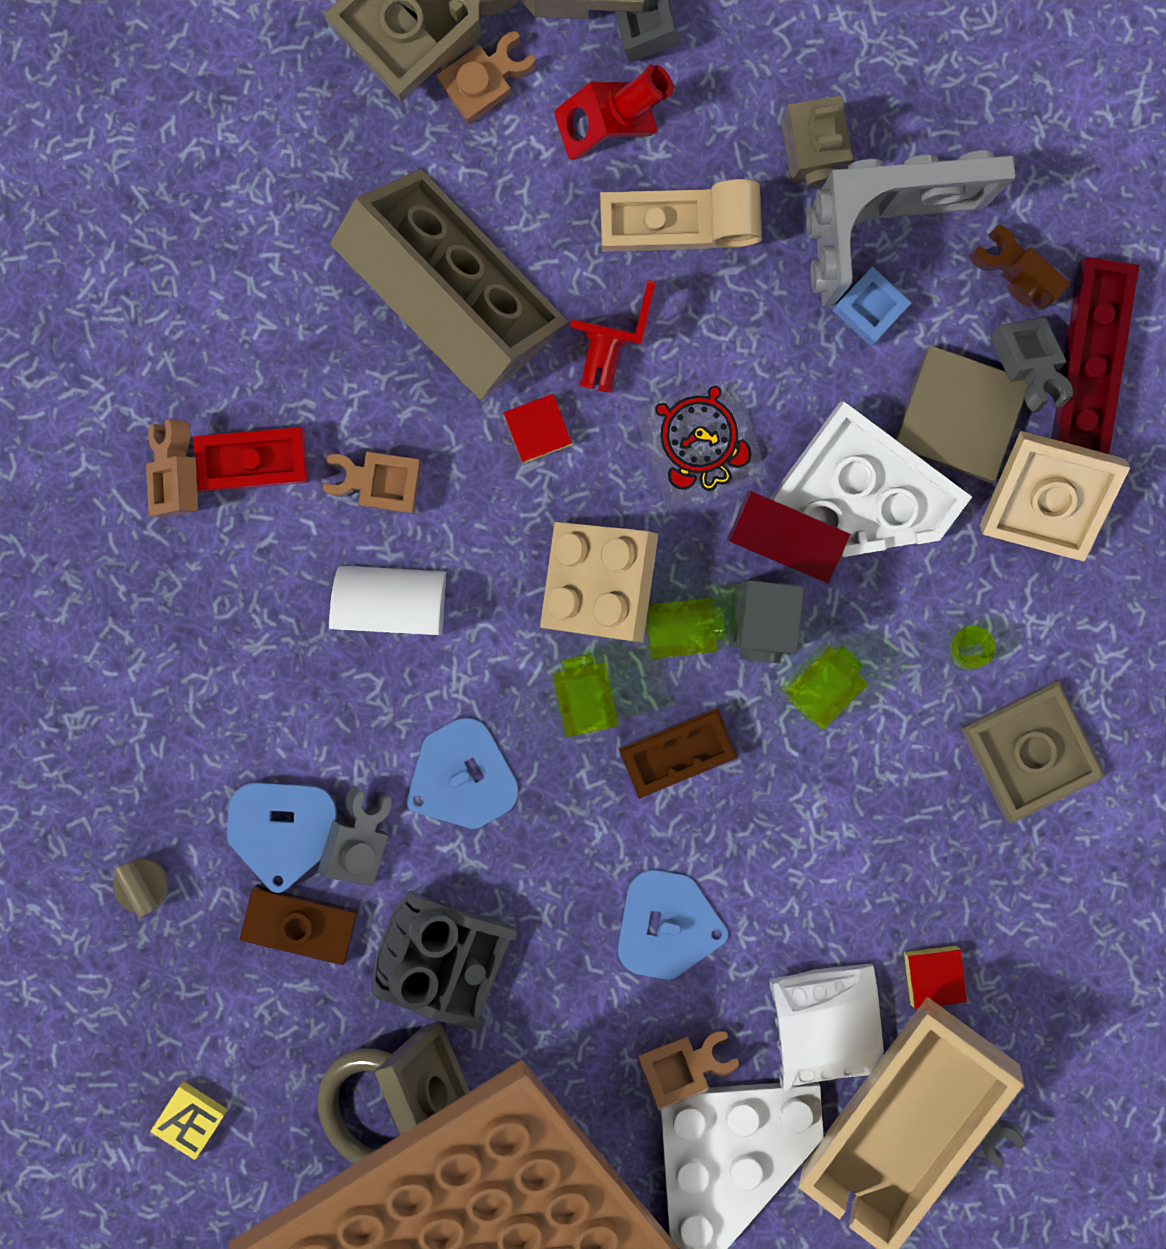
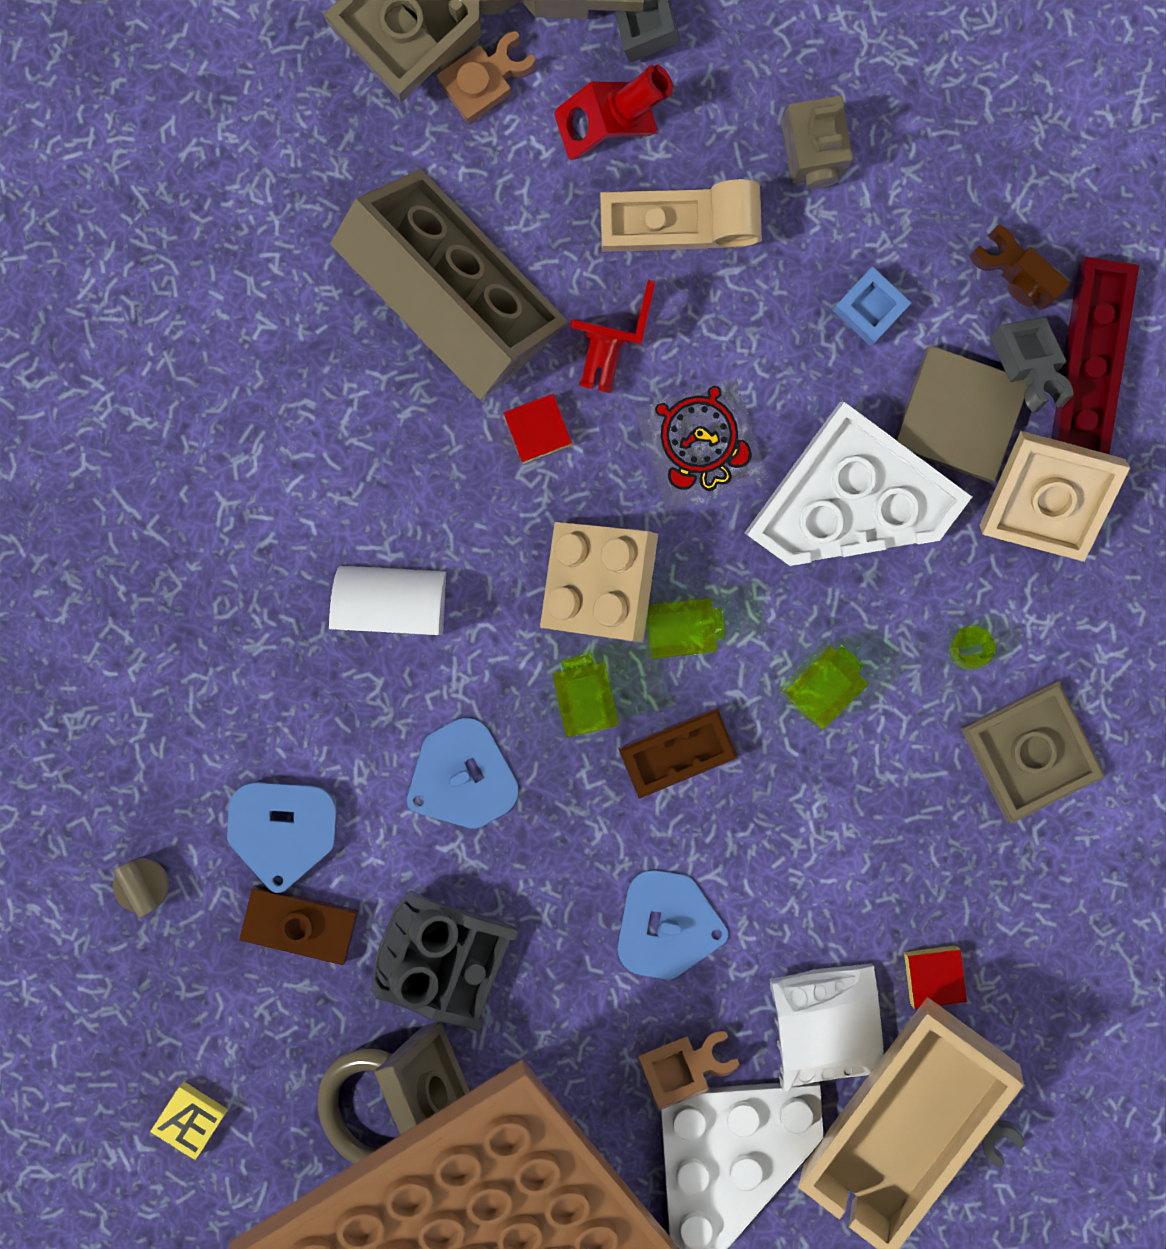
medium nougat plate [146,419,200,518] -> none
red plate [193,427,309,492] -> none
dark grey plate [318,786,392,887] -> none
medium nougat plate [322,452,422,514] -> none
dark red tile [727,490,851,584] -> none
dark grey brick [728,580,804,664] -> none
light grey bracket [806,150,1015,306] -> none

